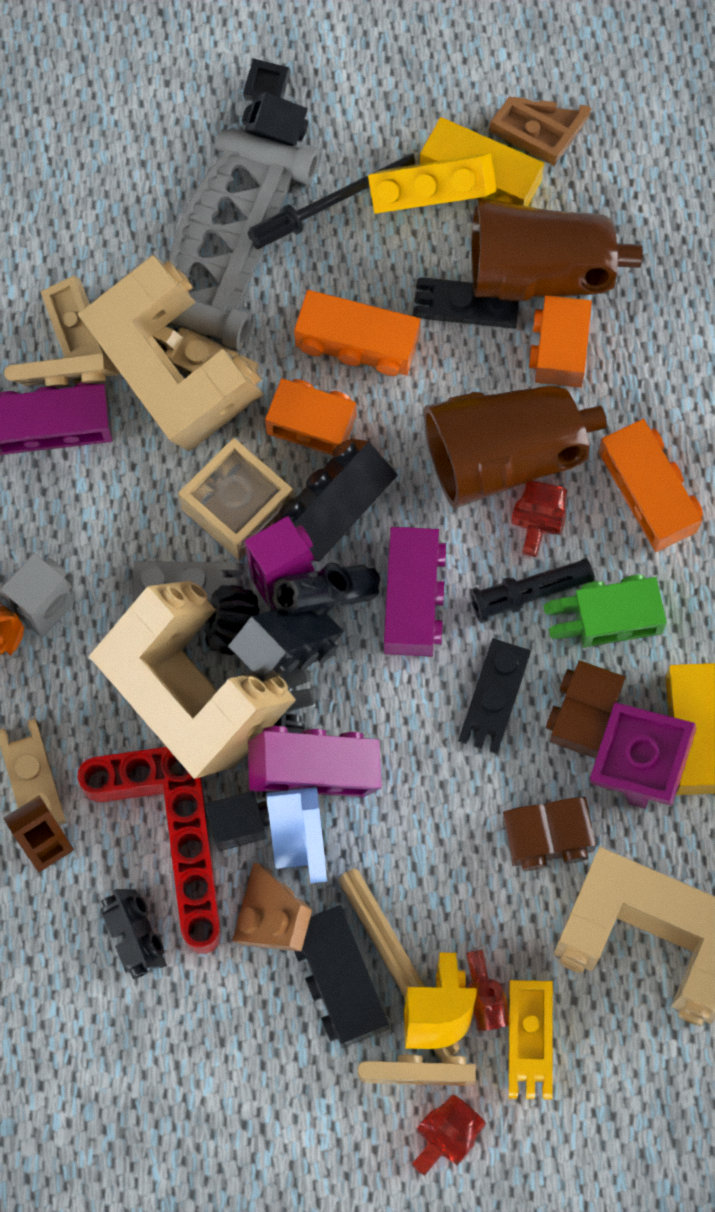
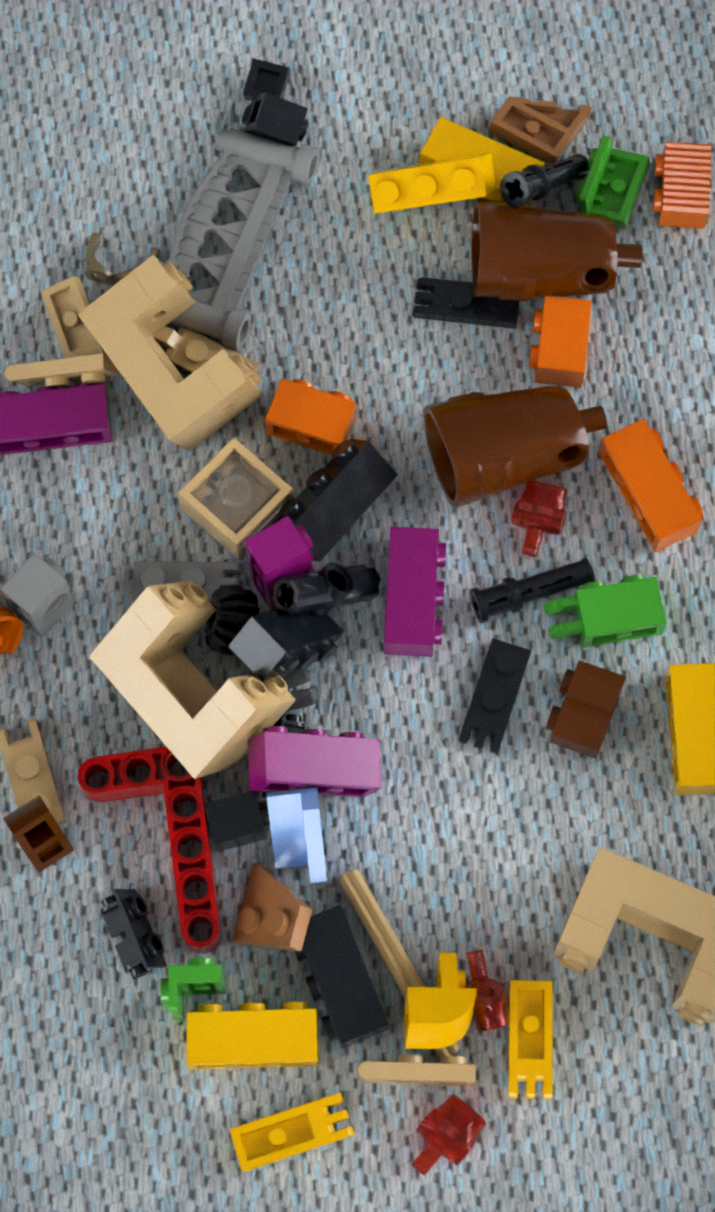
black piece [247,153,416,249] -> none
orange brick [294,289,421,376] -> none
reddish brown brick [502,797,596,871] -> none
magenta bracket [589,702,697,809] -> none
none -> dark tan cap [85,232,160,285]
none -> bright green bracket [160,957,227,1021]
none -> yellow brick [187,1002,319,1070]
none -> yellow hinge [229,1093,355,1173]
none -> black pin [500,154,589,207]
none -> bright green bracket [575,136,650,229]
none -> orange brick [652,141,712,229]

